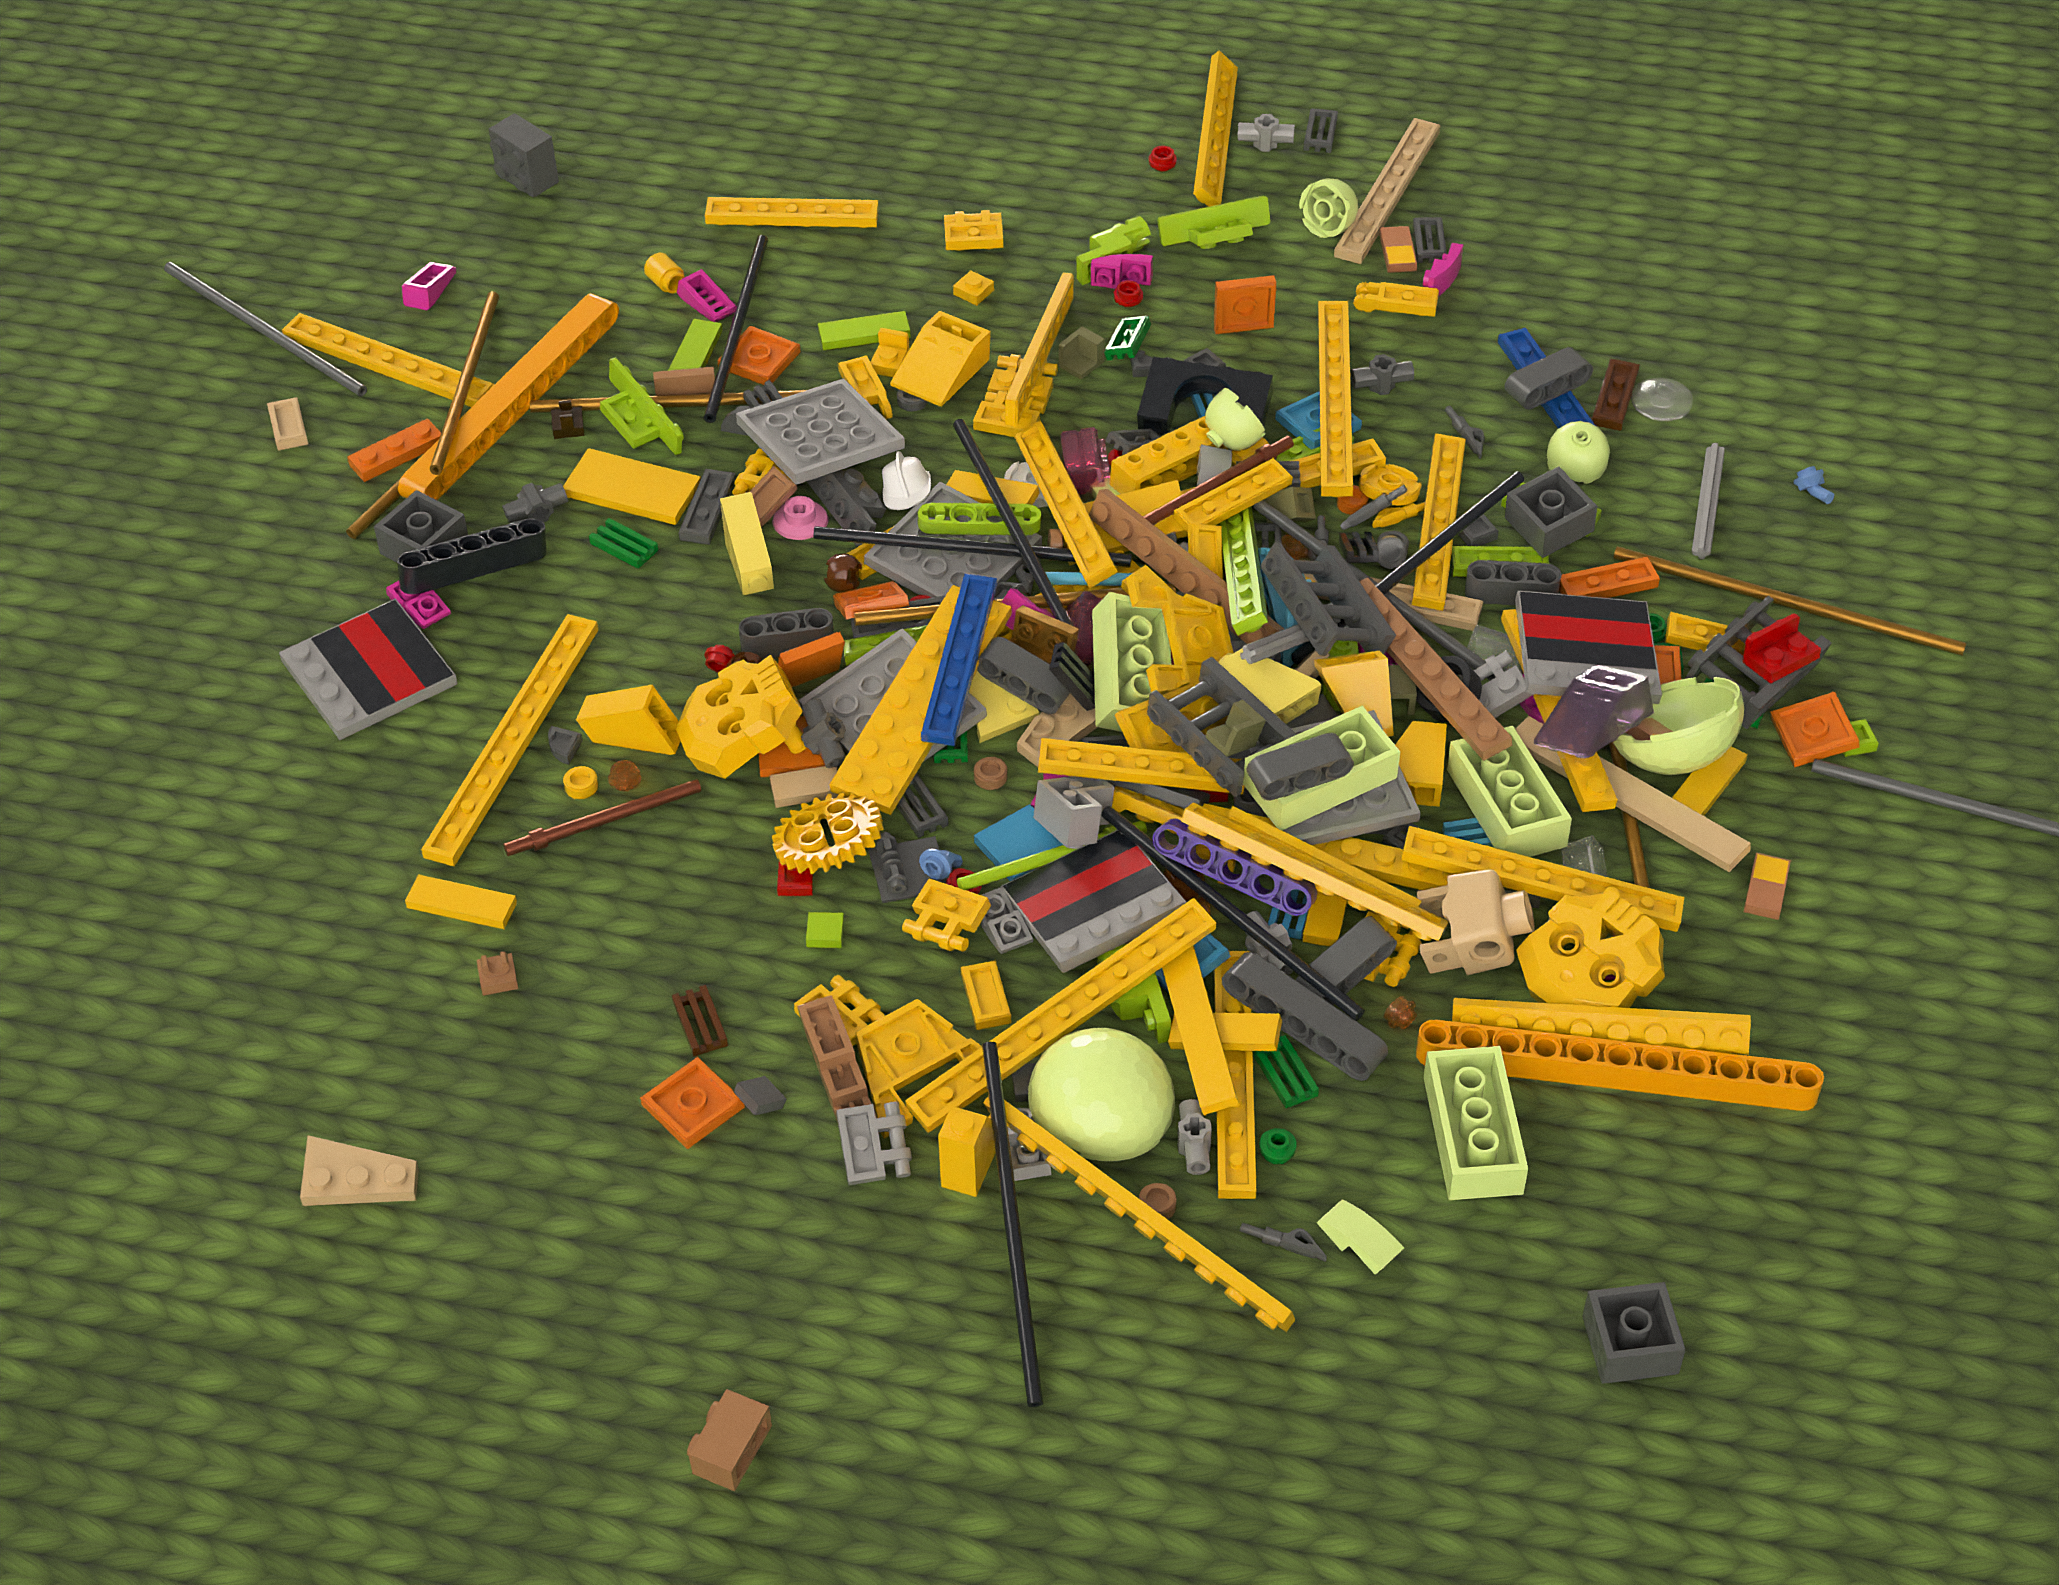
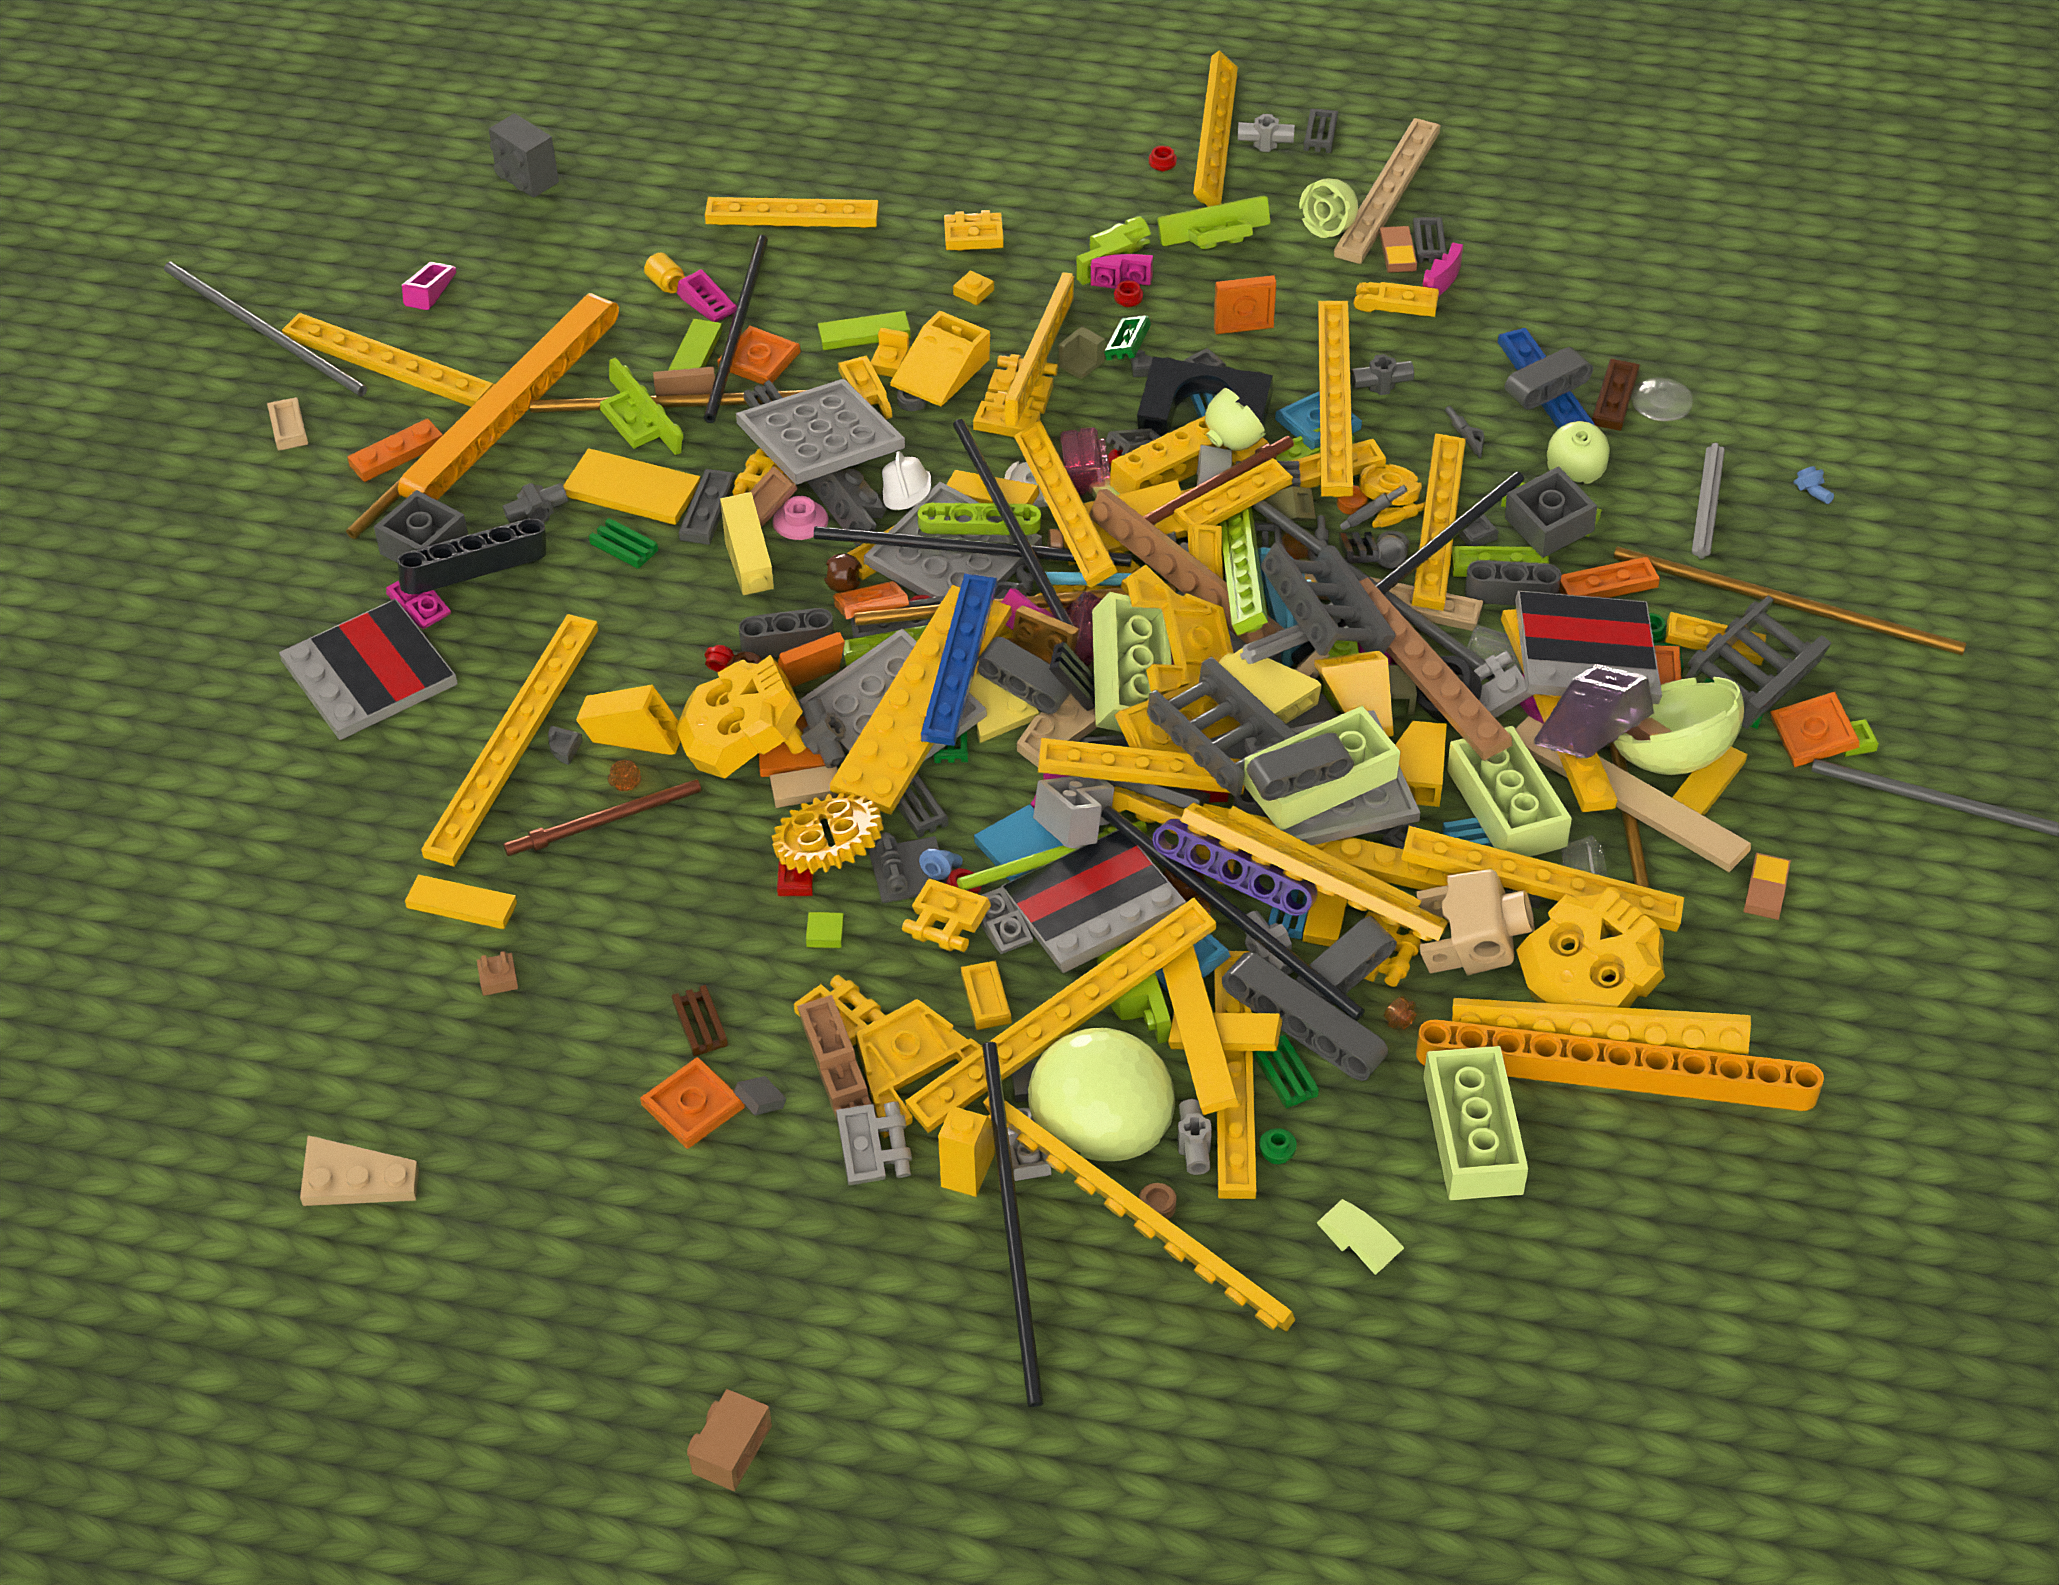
pearl gold piece [430,292,499,475] -> none
dark brown tile [551,400,585,439] -> none
yellow tile [563,766,598,799] -> none
dark grey tile [721,406,751,436] -> none
medium nougat tile [974,757,1008,790] -> none
olive panel [1205,700,1266,757] -> none
dark grey hand [1240,1222,1327,1262] -> none
dark grey brick [1582,1282,1686,1384] -> none
red bracket [1742,613,1821,684] -> none

